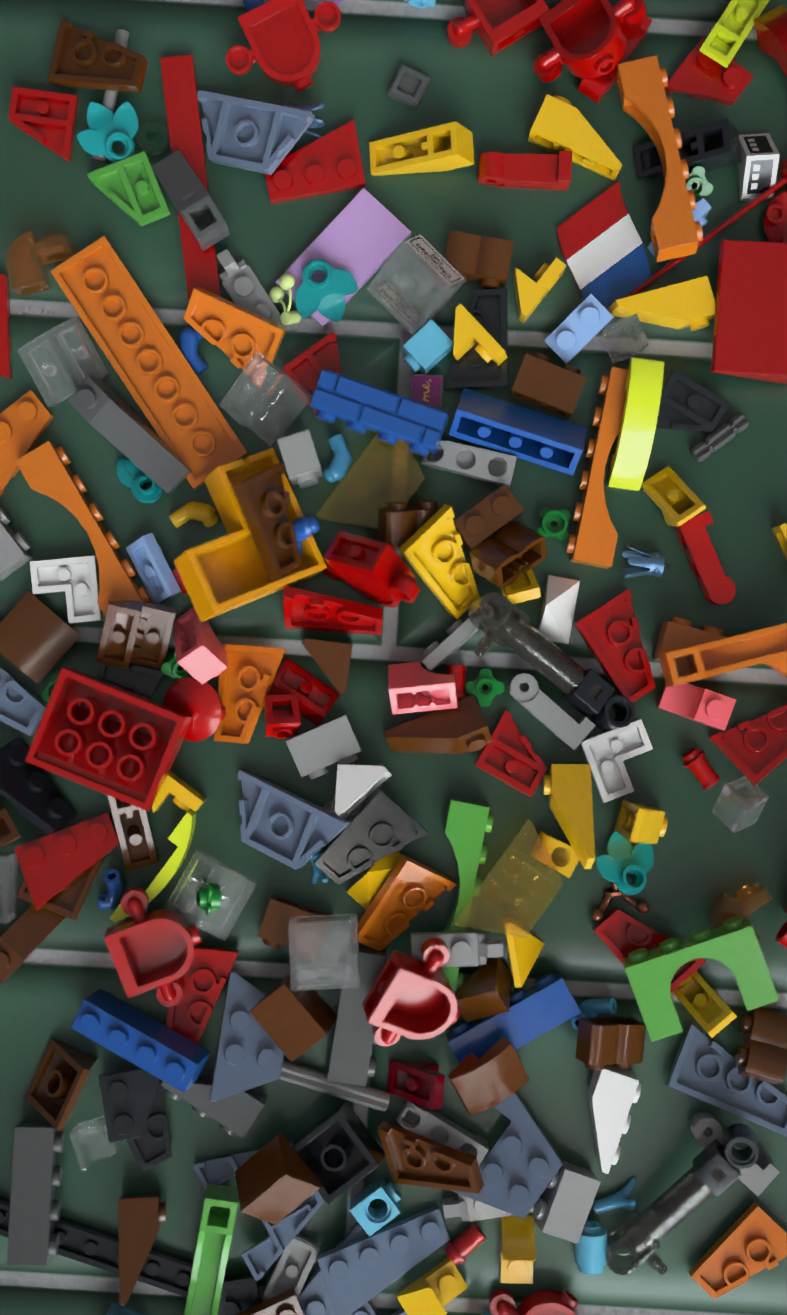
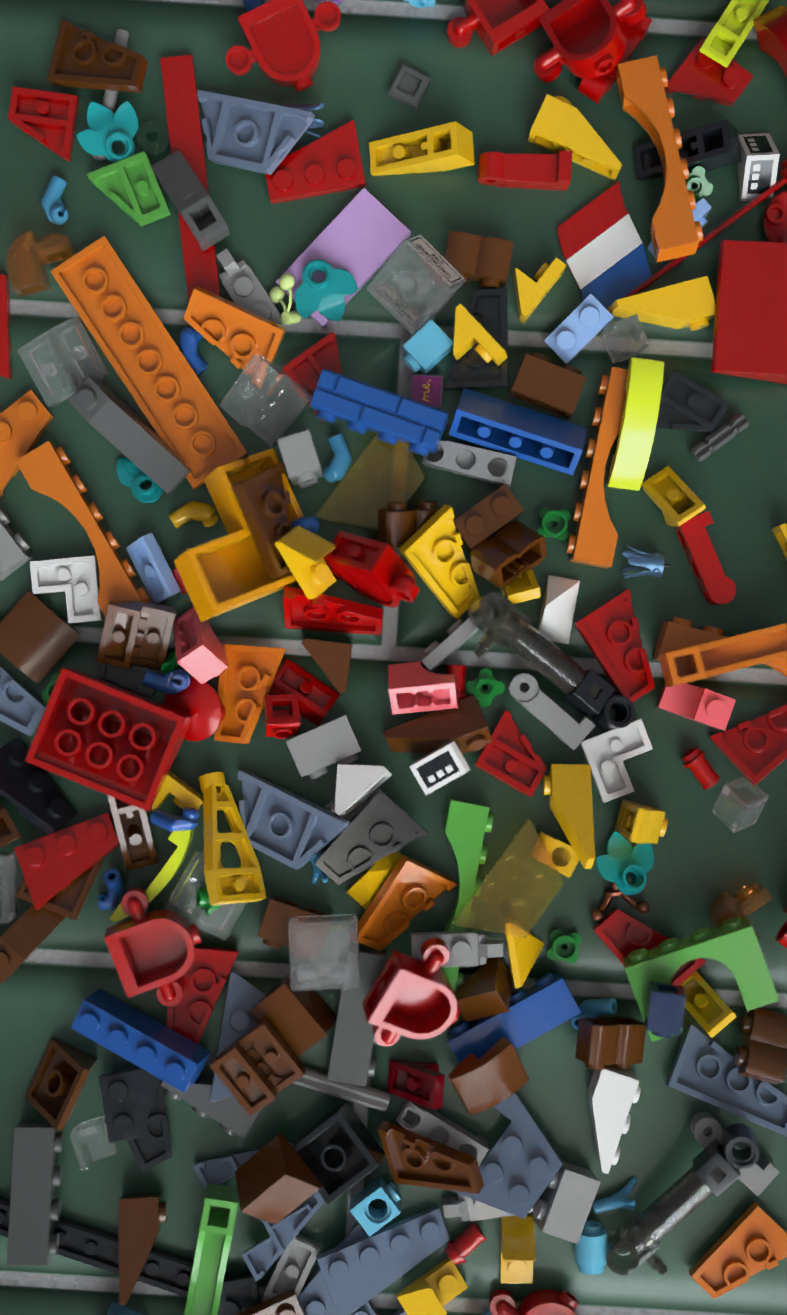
none -> dark azure arm [41,175,69,225]
none -> blue arm [142,669,190,695]
none -> blue arm [150,807,200,832]
none -> yellow plate [198,772,267,906]
none -> reddish brown slope [209,1018,306,1116]
none -> yellow slope [274,526,337,600]
none -> white slope [409,741,471,795]
none -> green plate [547,929,582,964]
none -> dark blue brick [644,981,686,1038]

